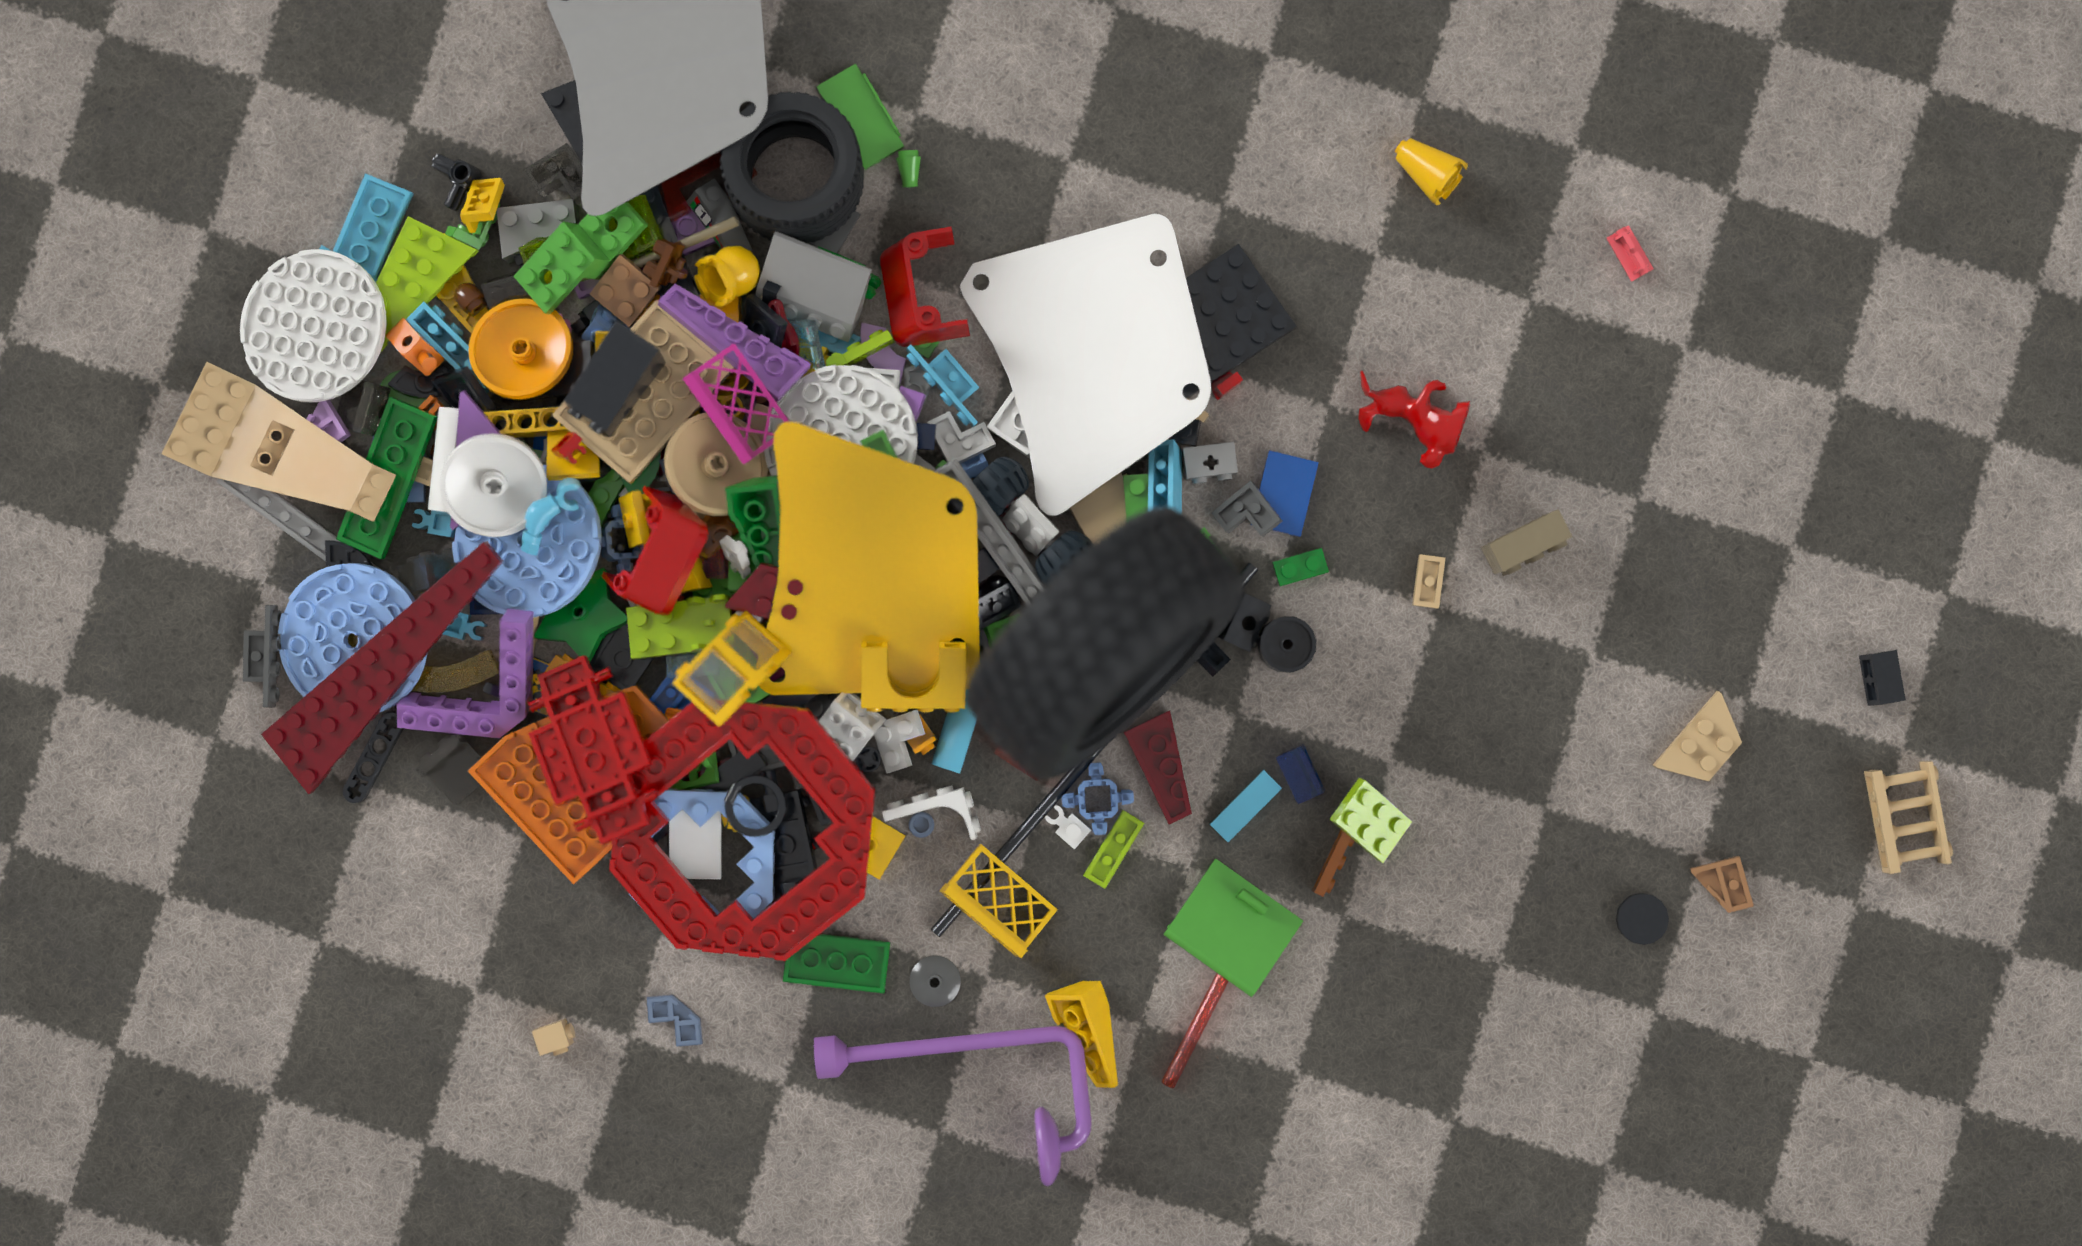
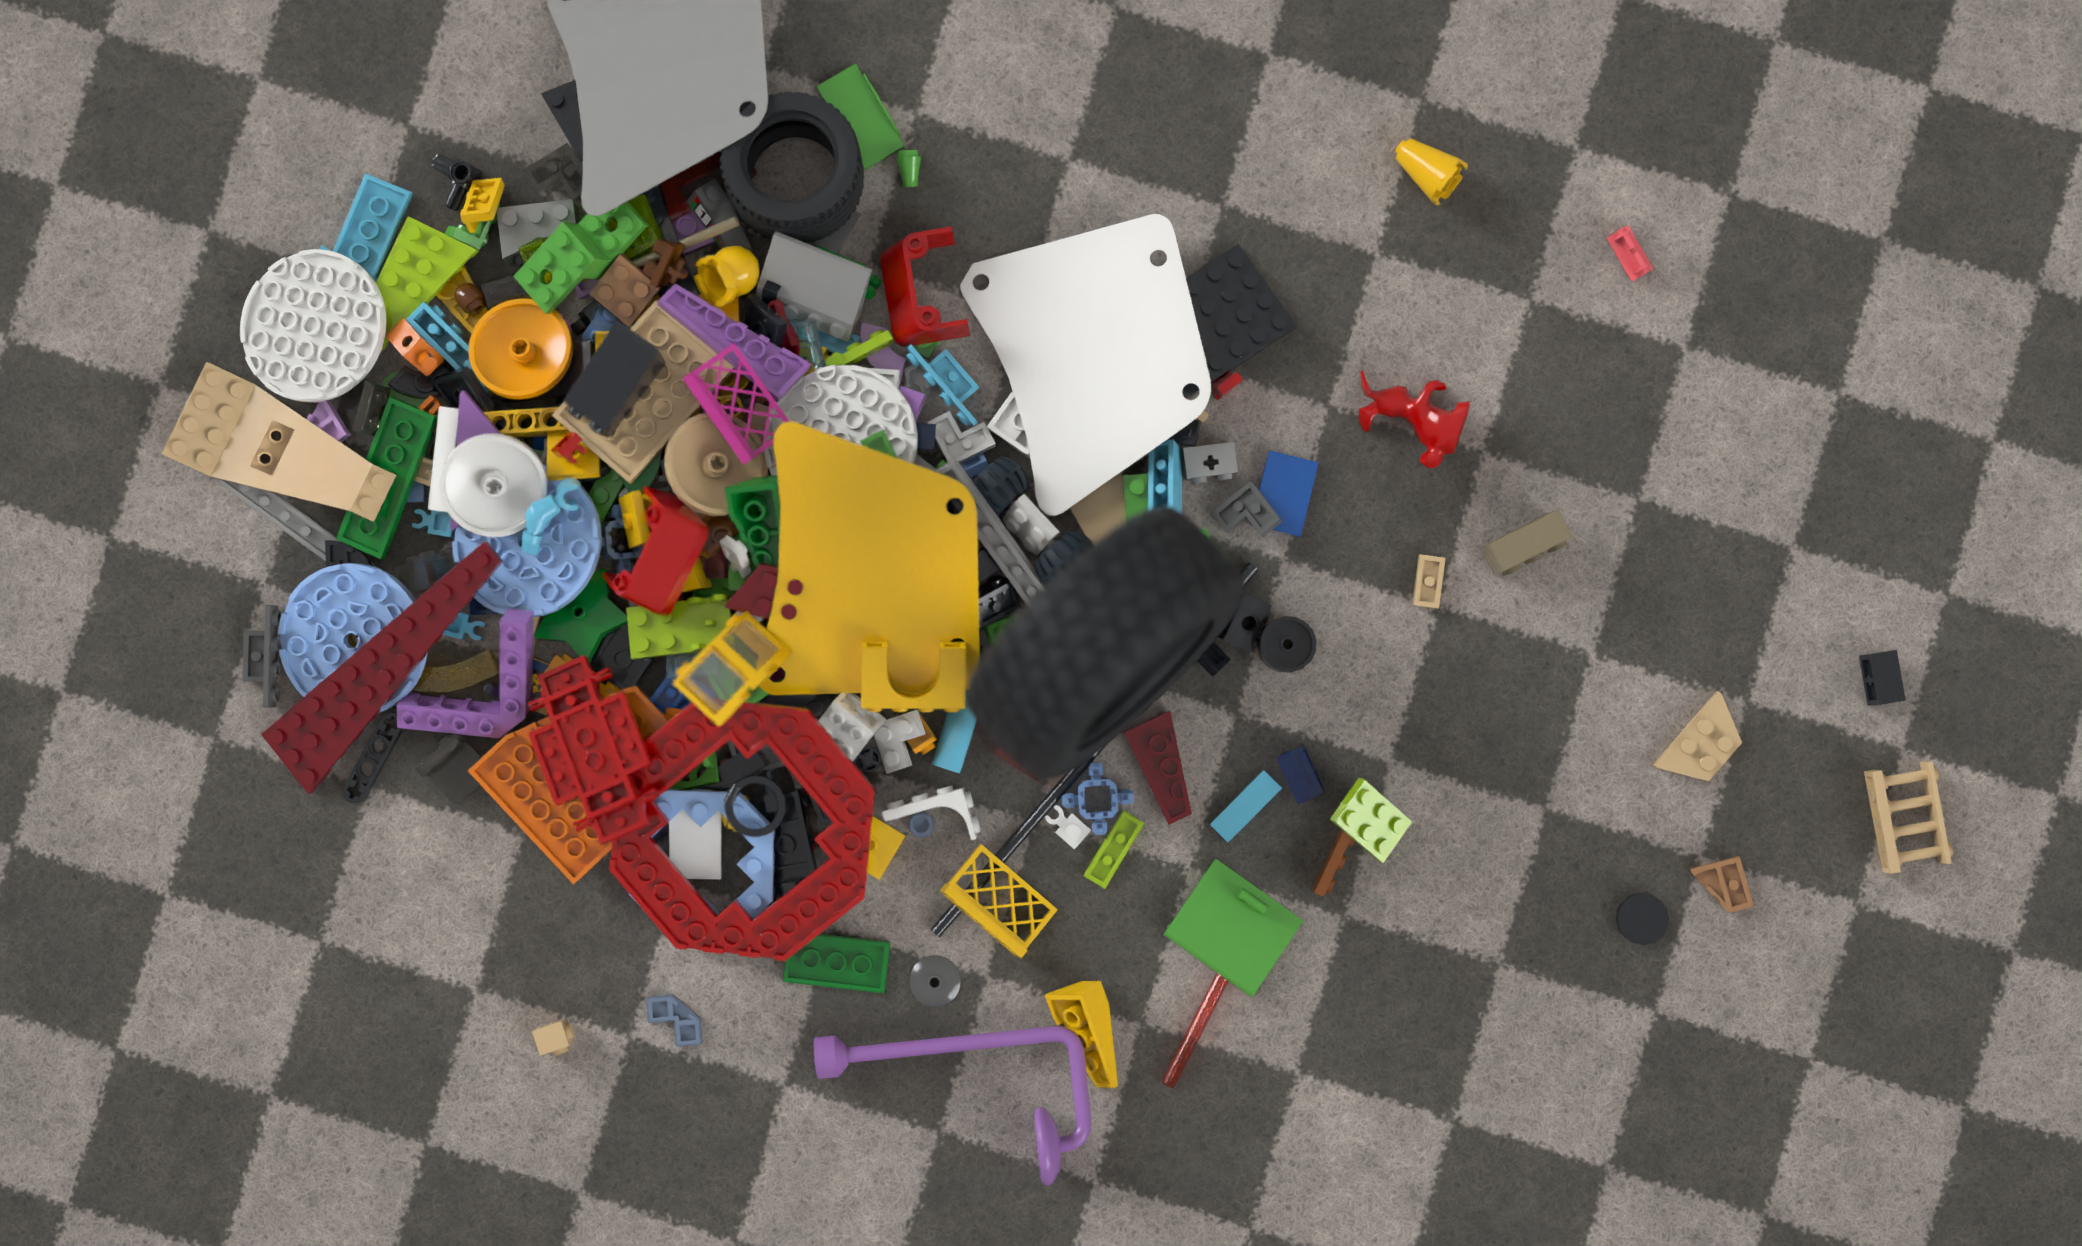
green plate [1272,548,1329,587] -> none

